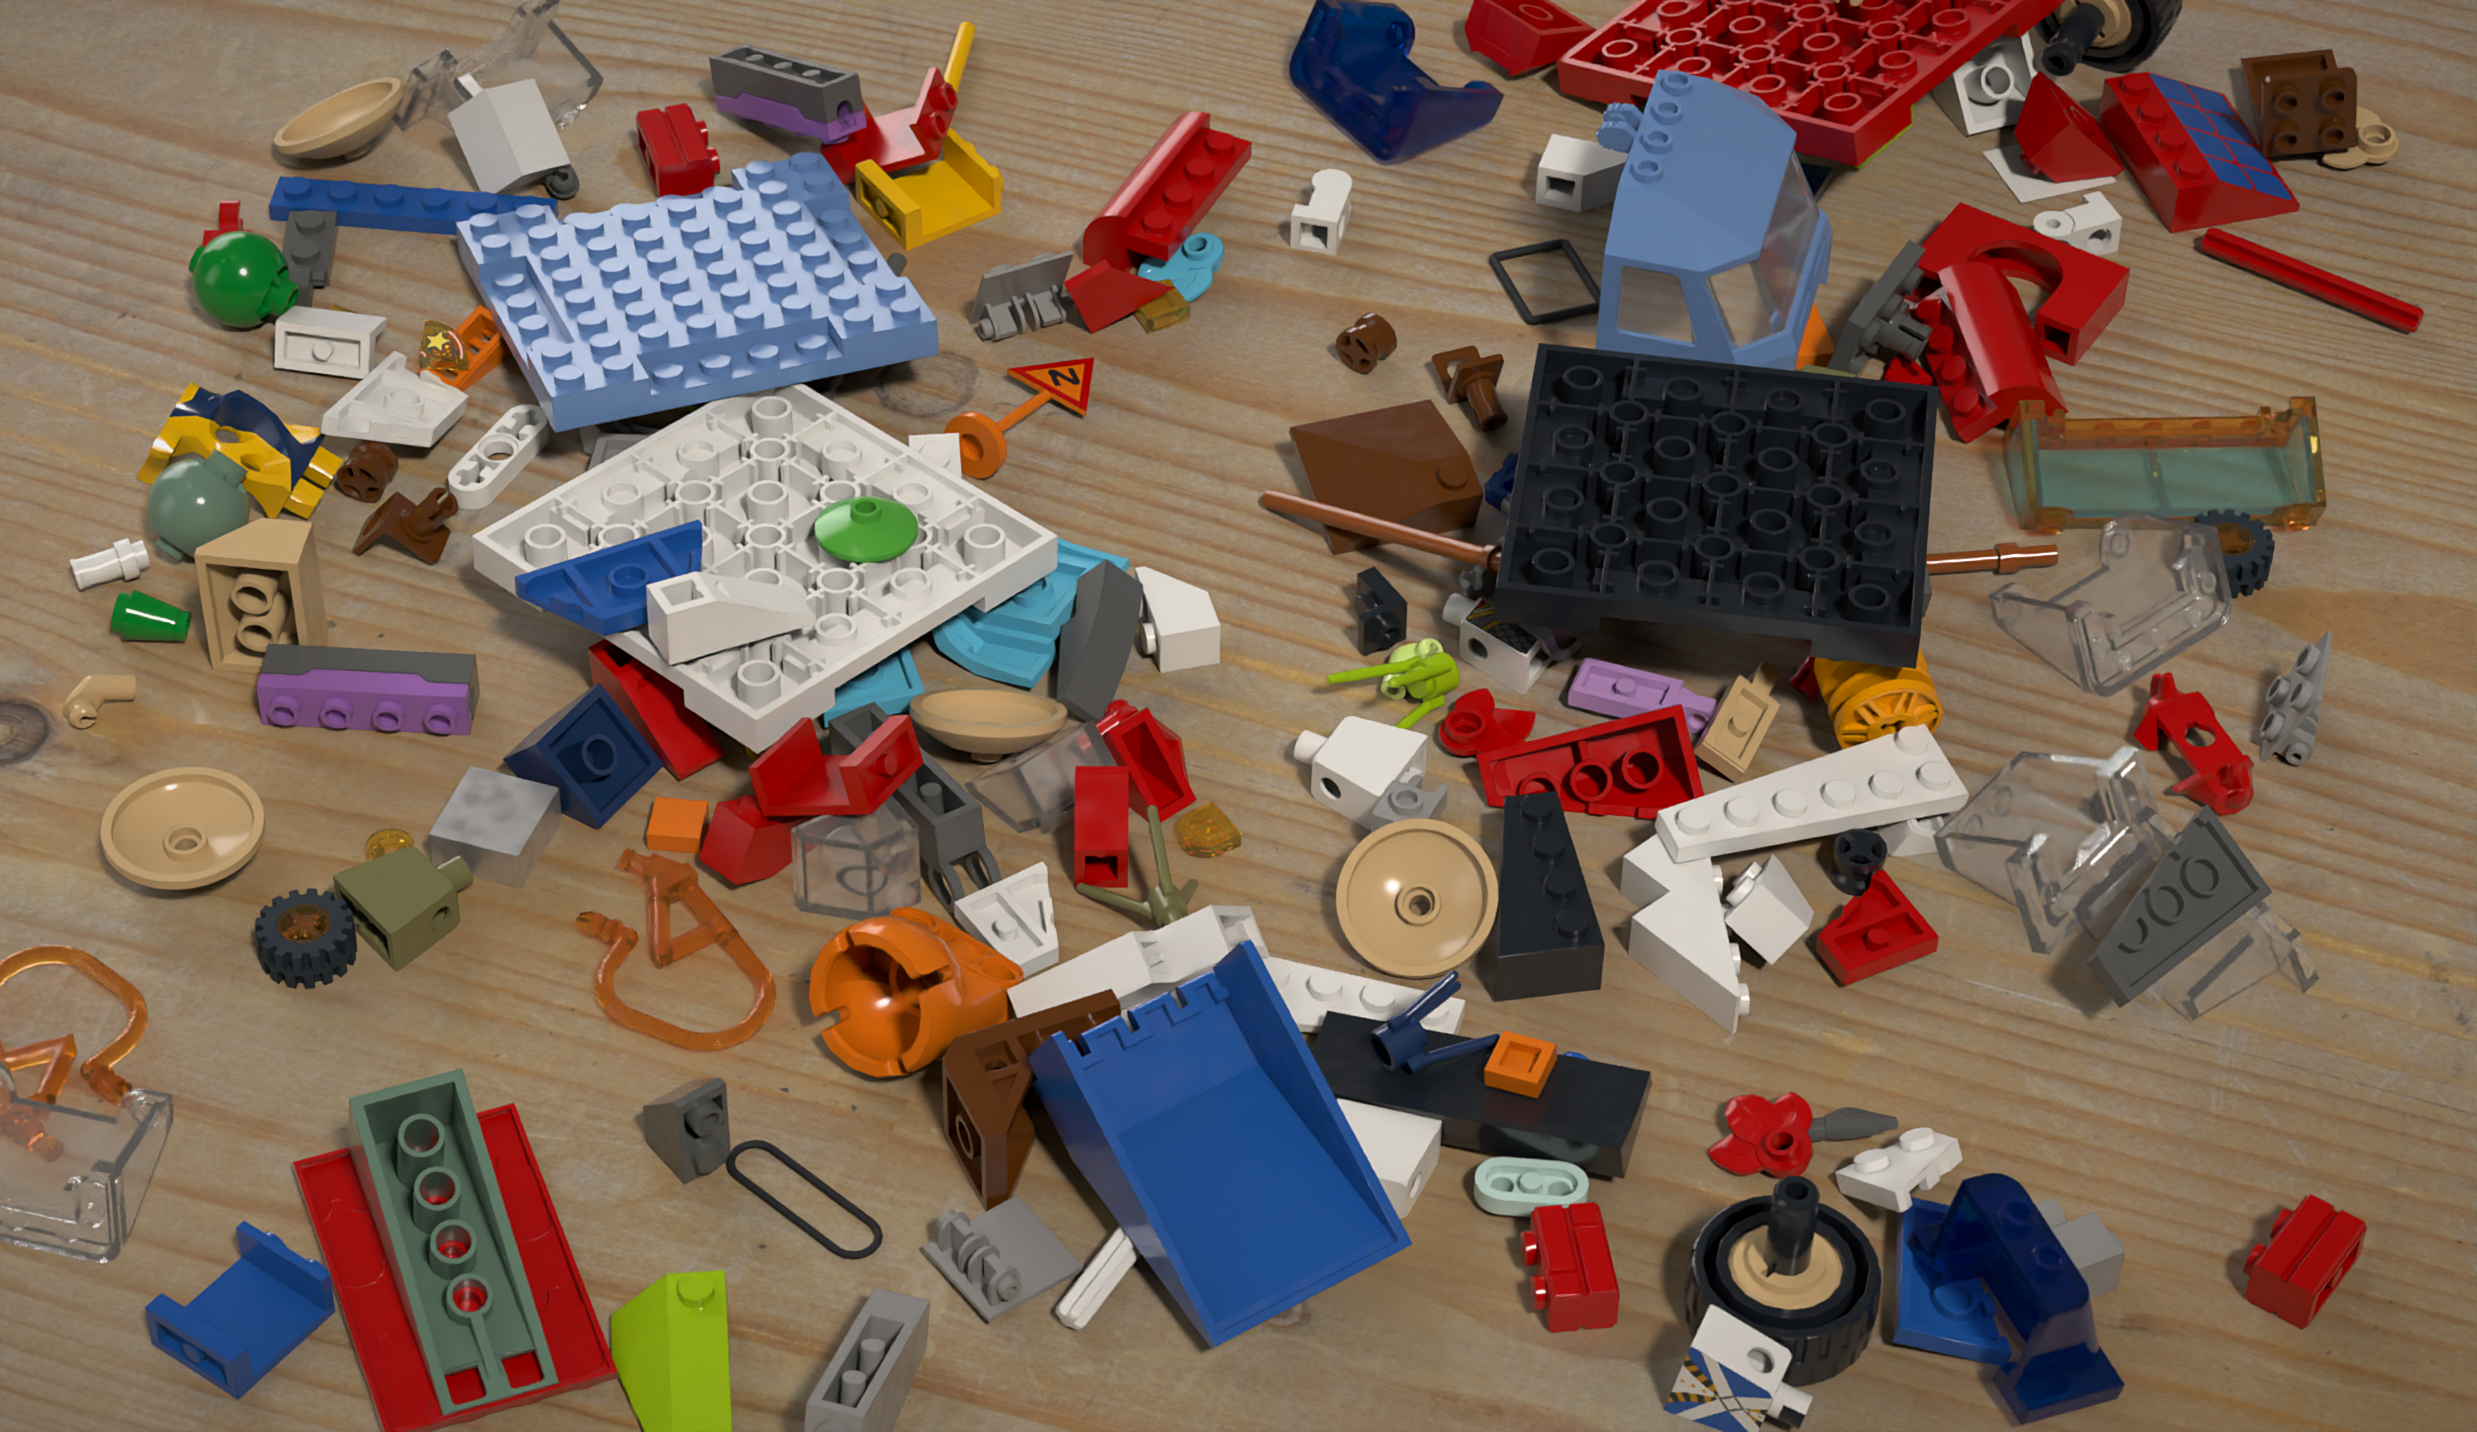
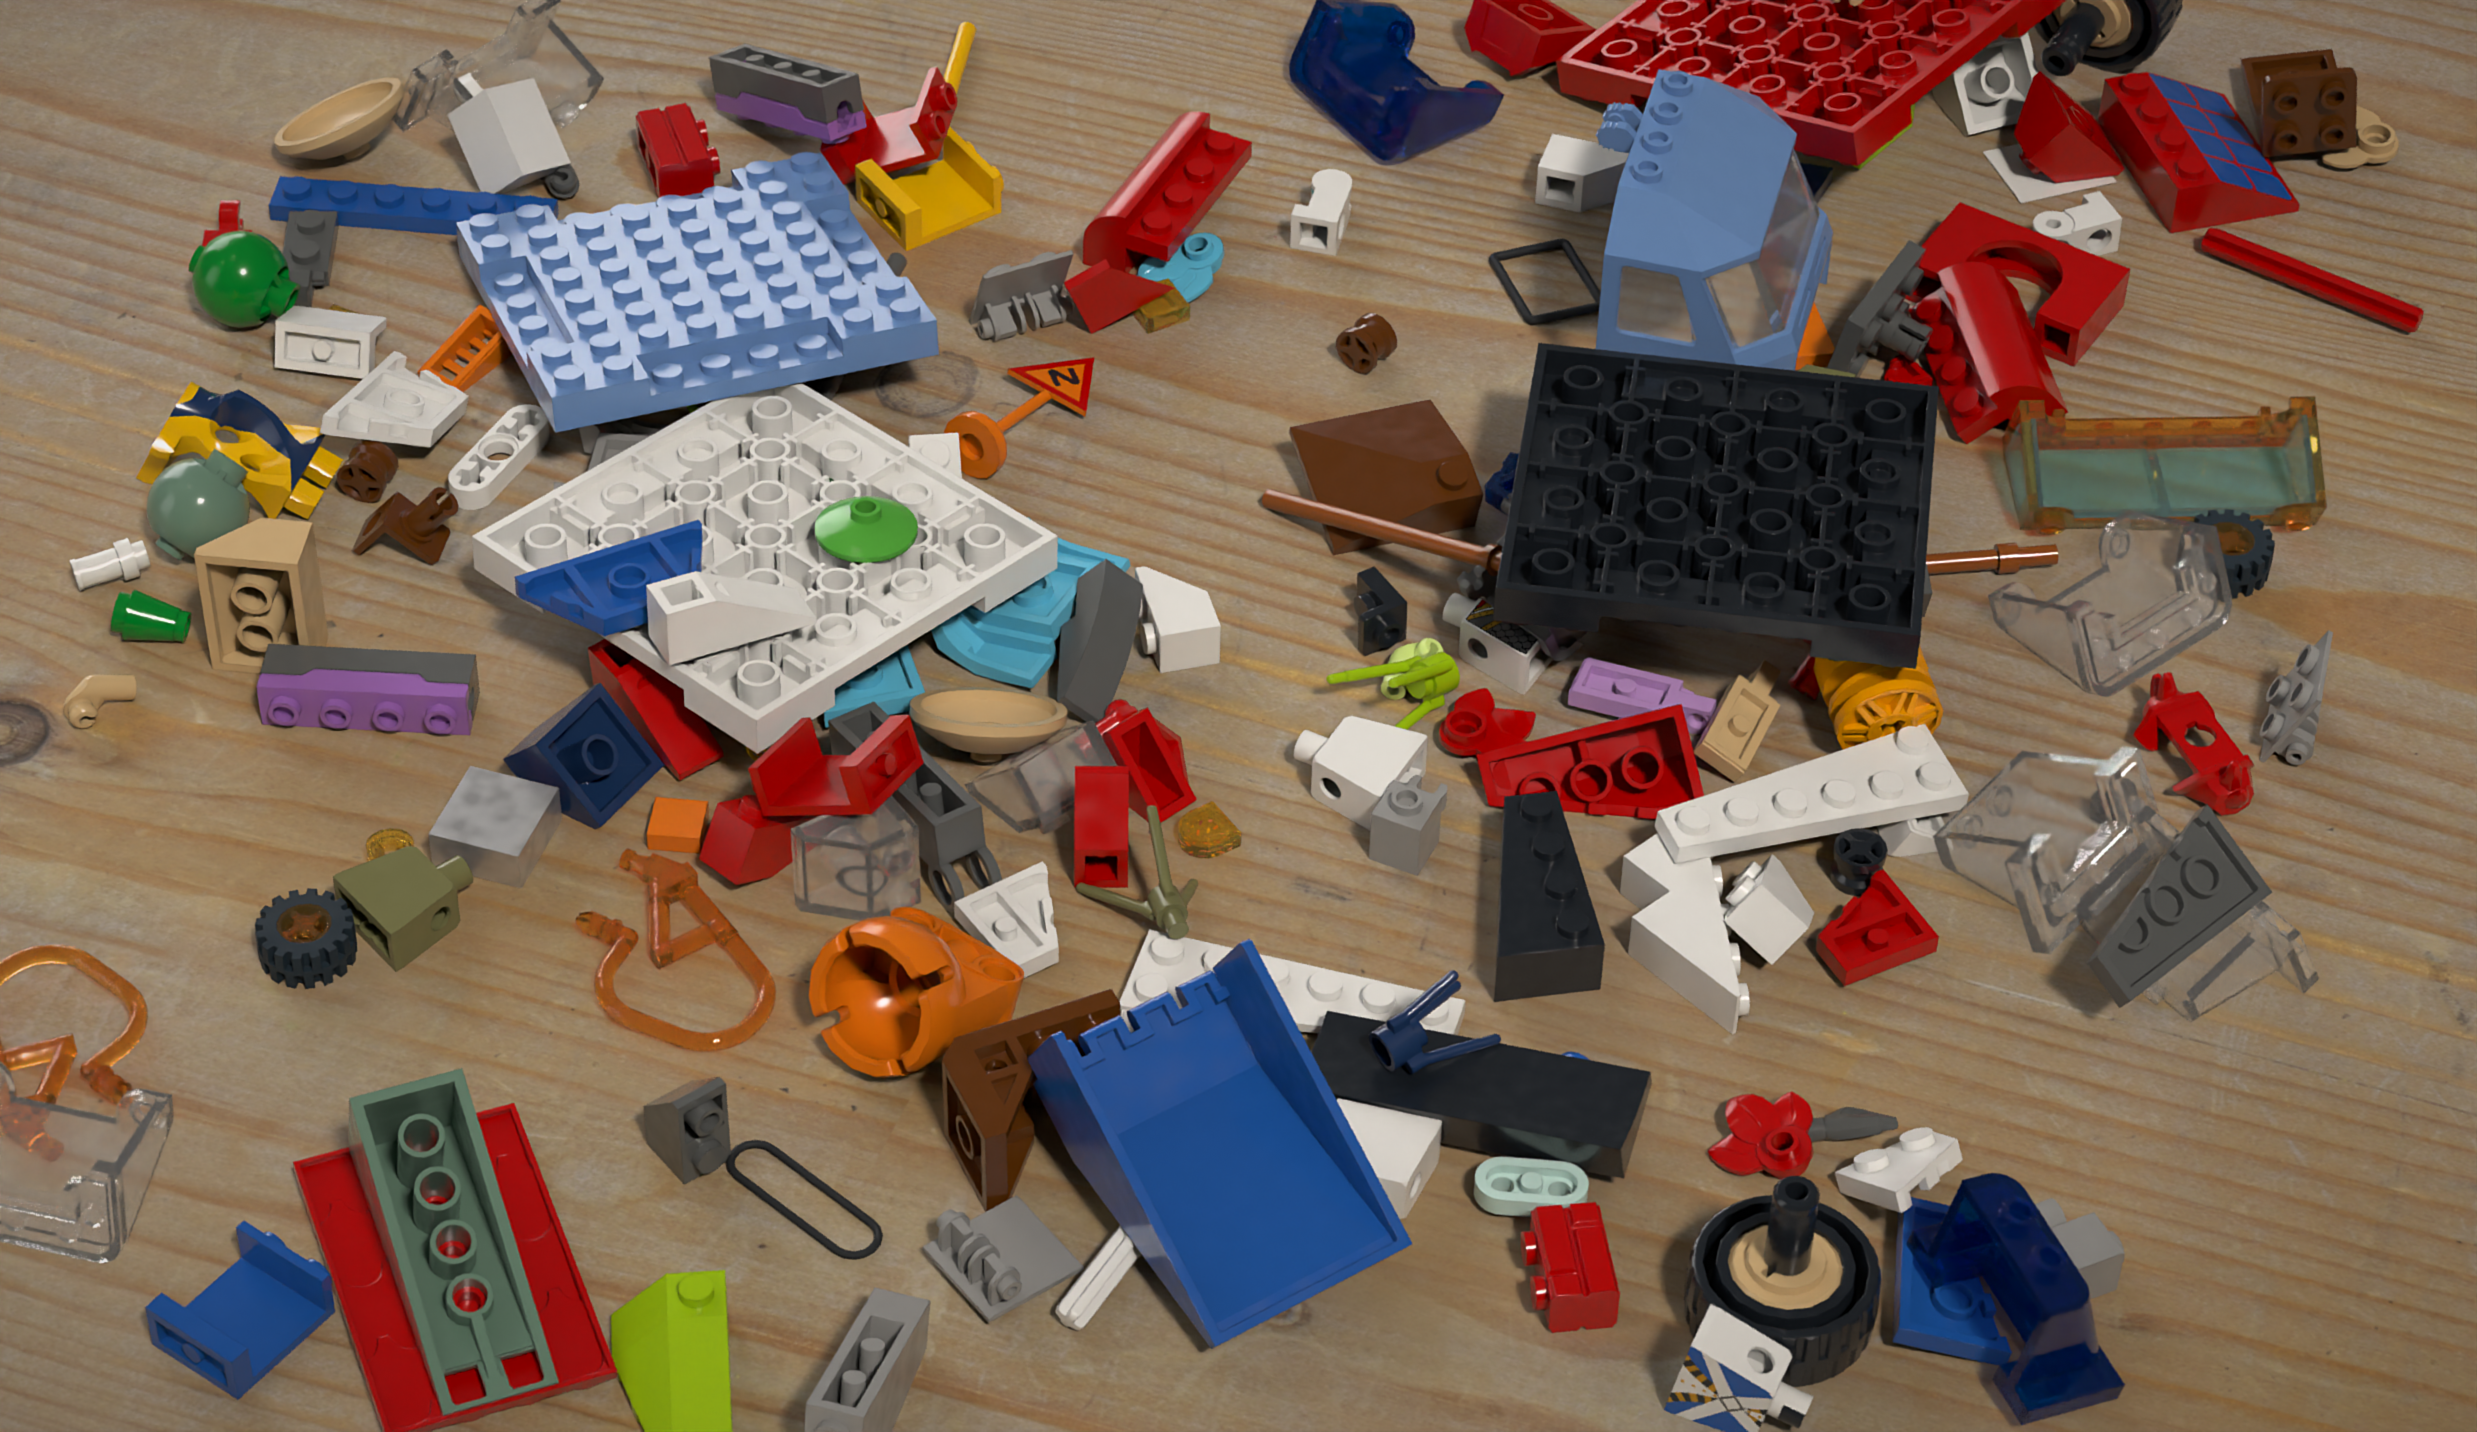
tan dish [100,767,266,890] -> none
clear yellow tile [418,320,469,370] -> none
white slope [1007,905,1270,1018] -> none
tan dish [1336,818,1499,979] -> none
reddish brown bracket [1431,346,1509,432] -> none
orange tile [1484,1031,1557,1099] -> none
red brick [2243,1194,2367,1330] -> none

